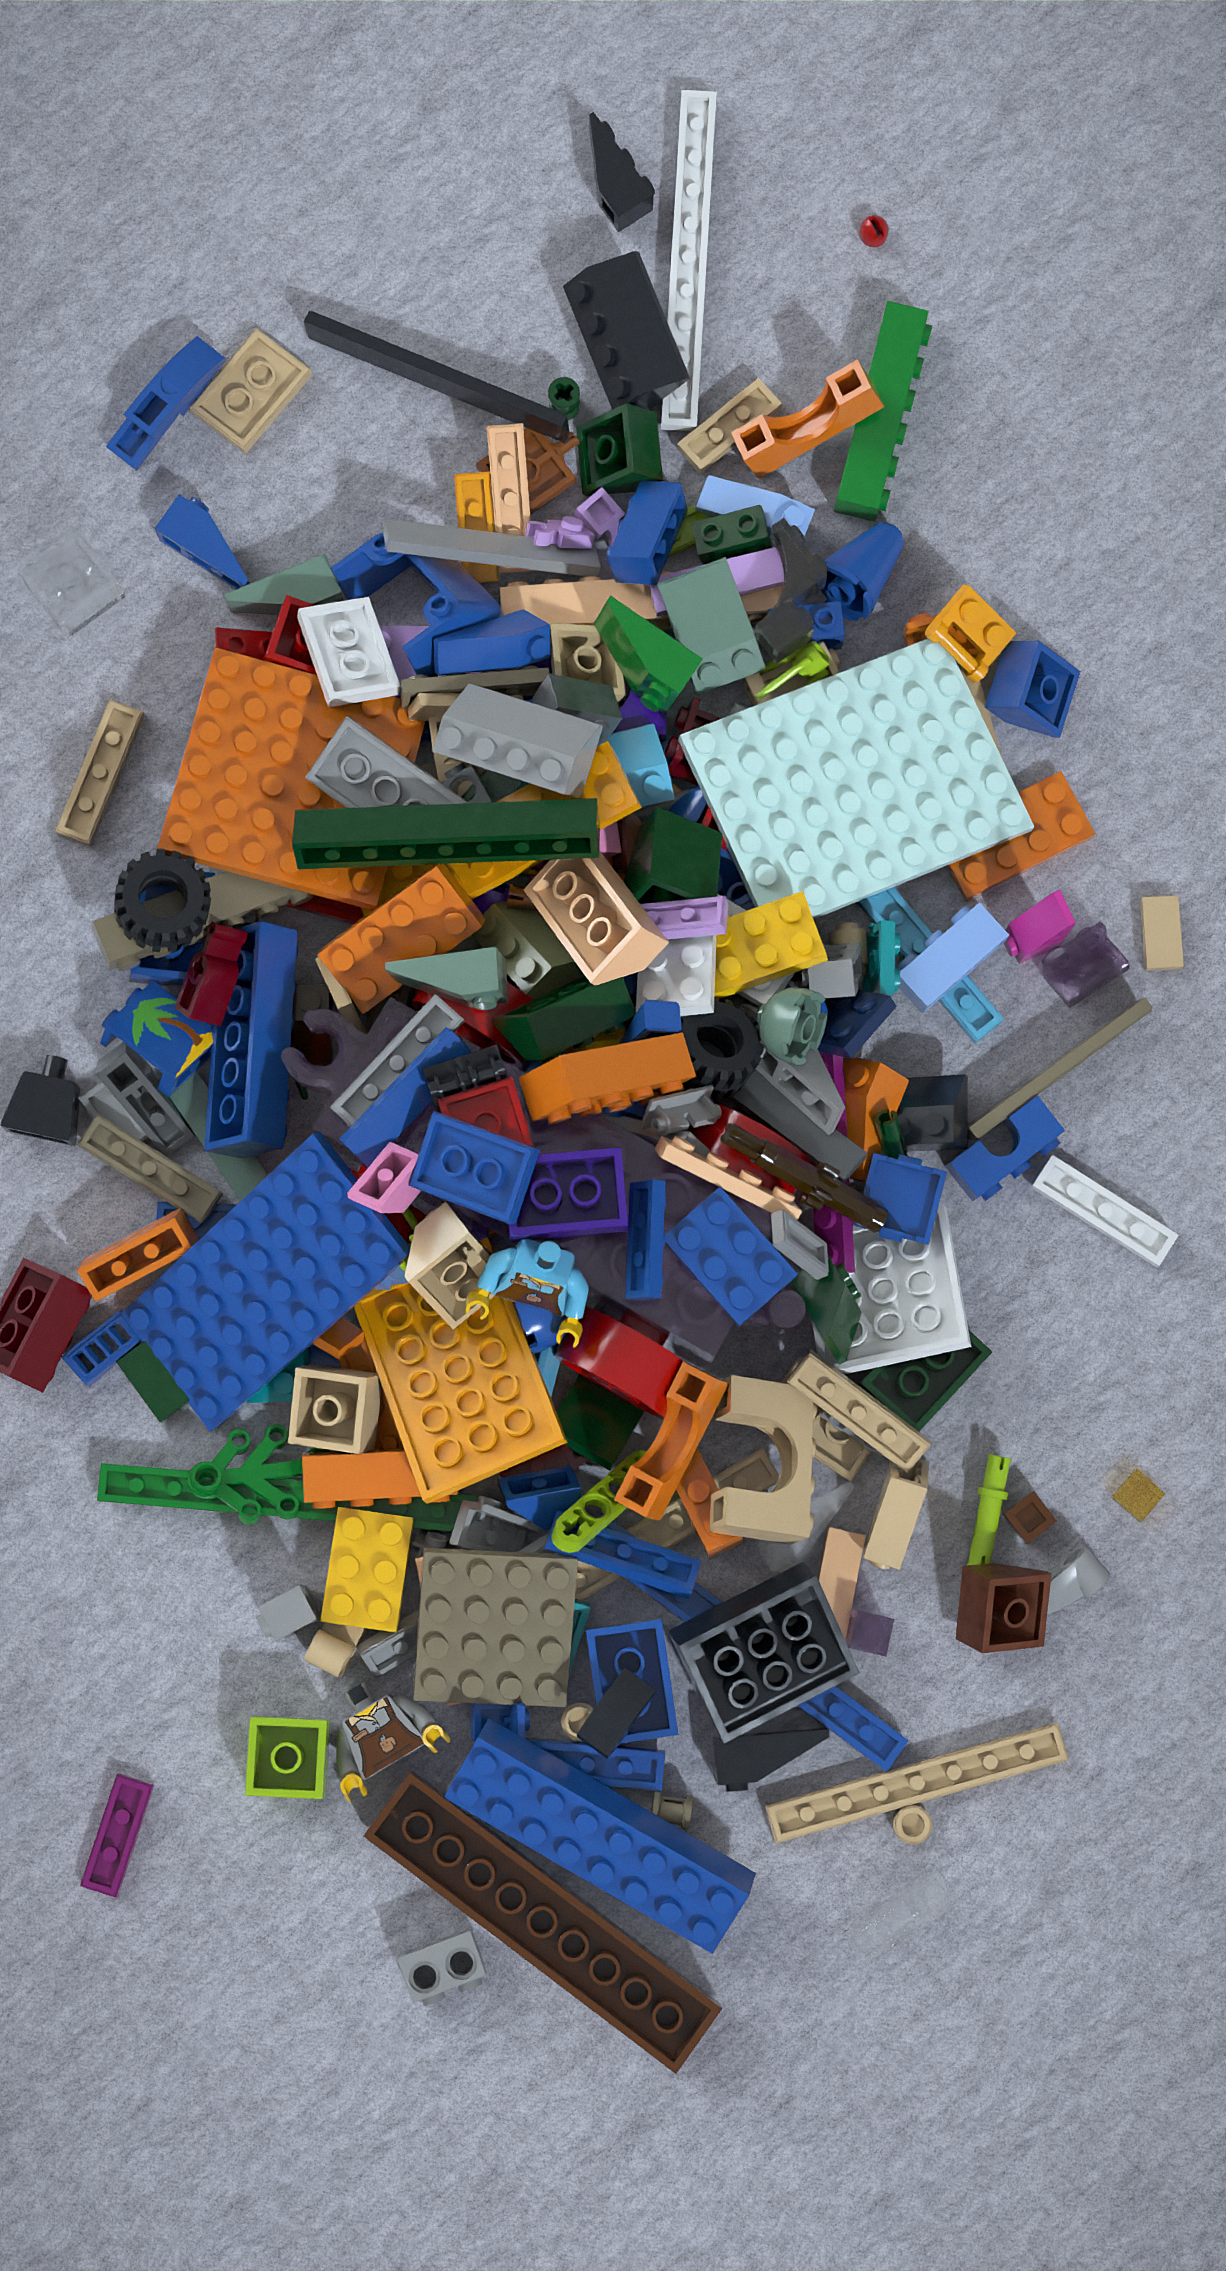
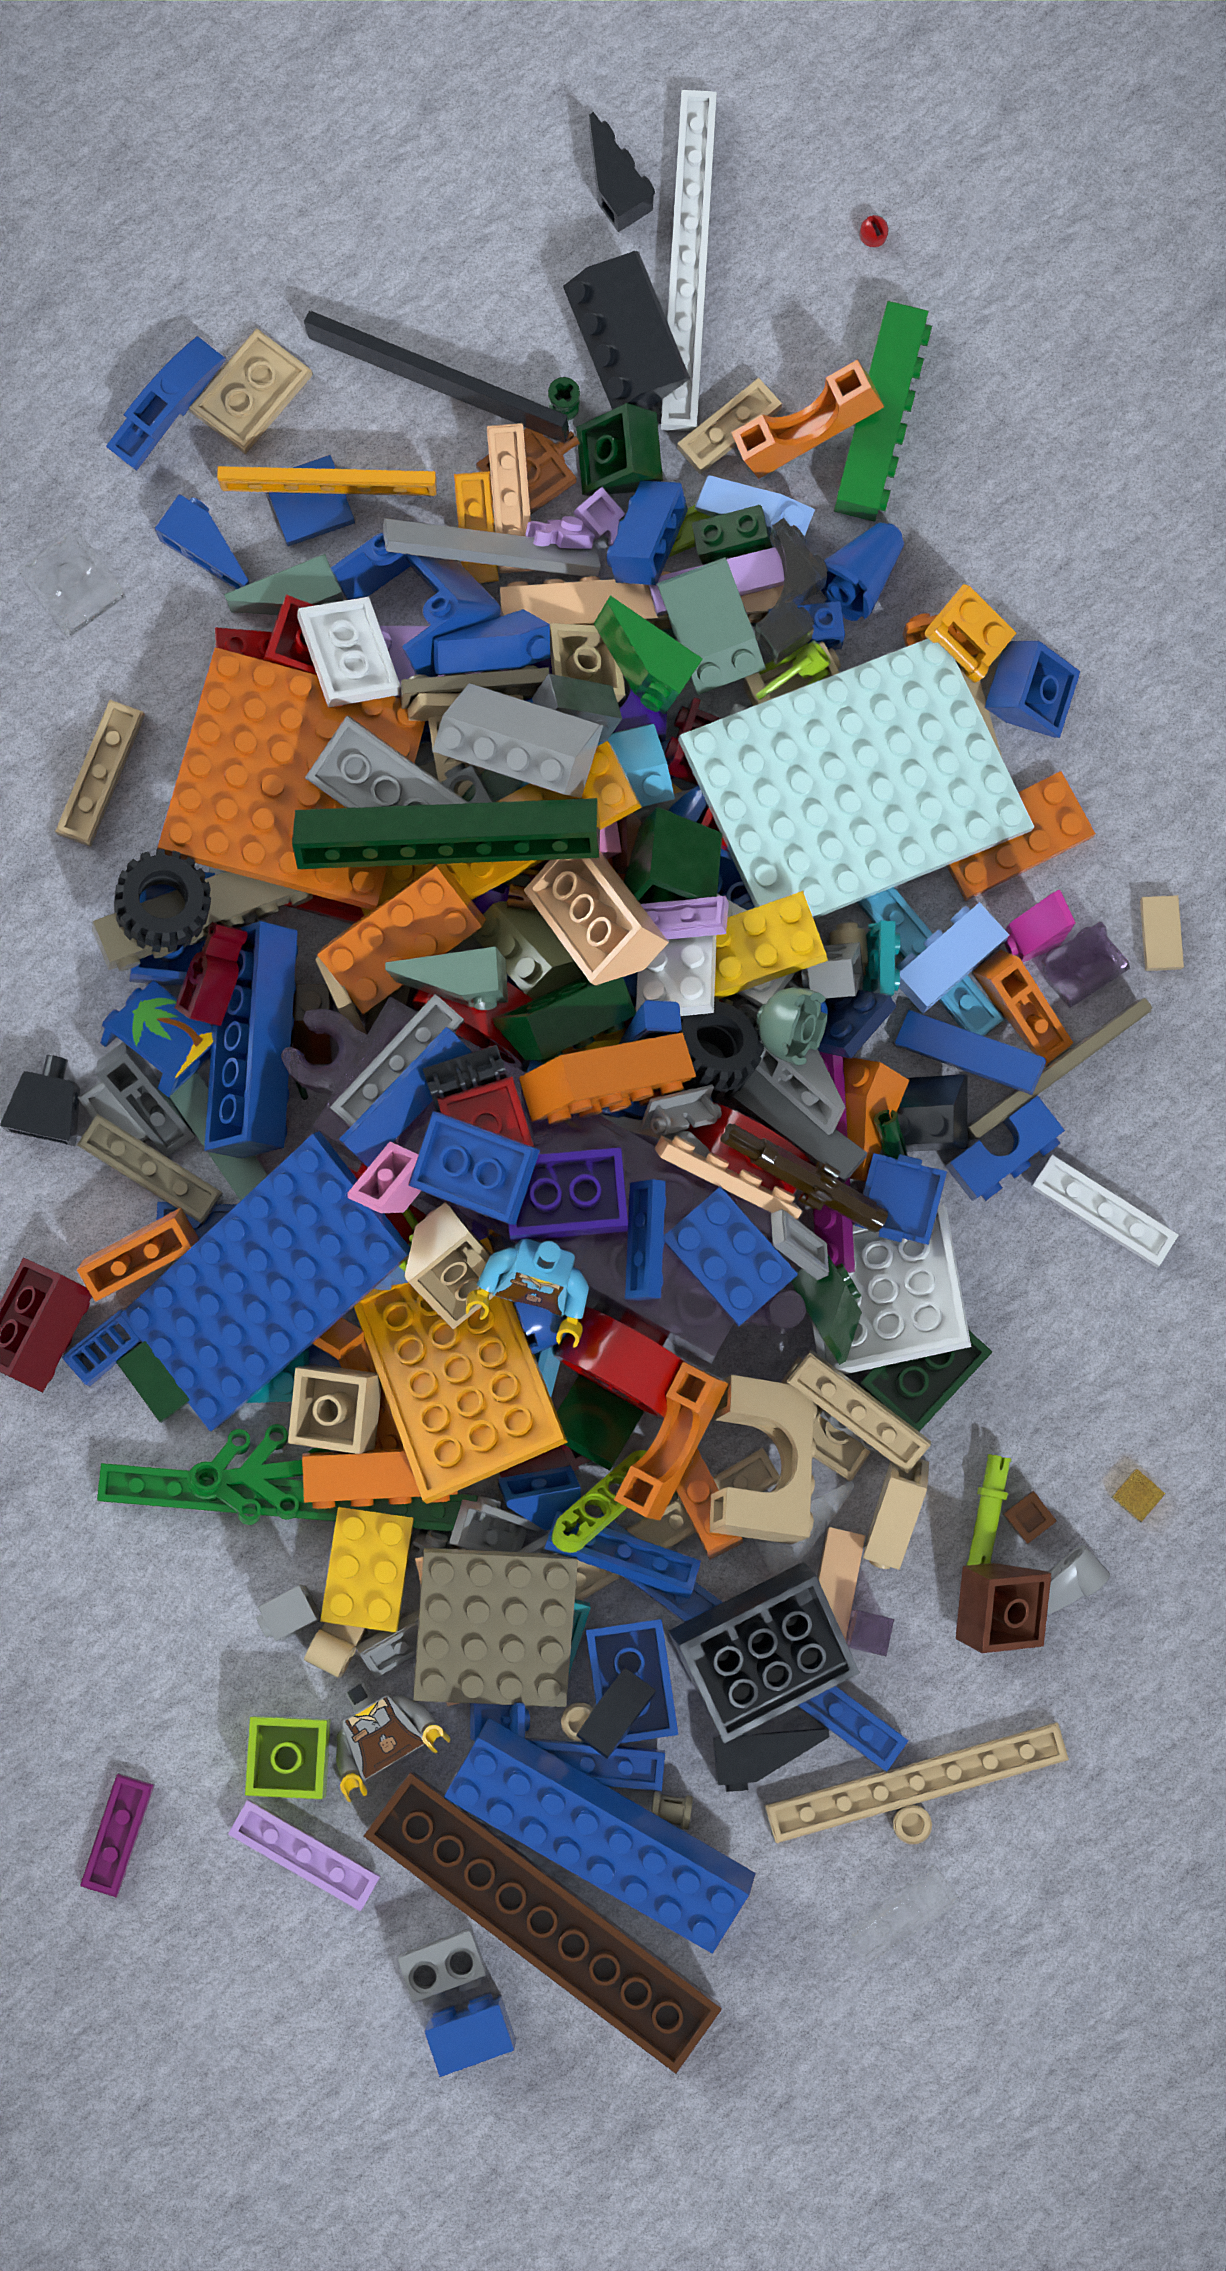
none -> light orange tile [217,466,437,496]
none -> lavender plate [228,1799,381,1911]
none -> blue tile [268,455,355,547]
none -> blue brick [424,1992,516,2077]
none -> blue tile [895,1010,1047,1095]
none -> orange slope [973,950,1073,1066]

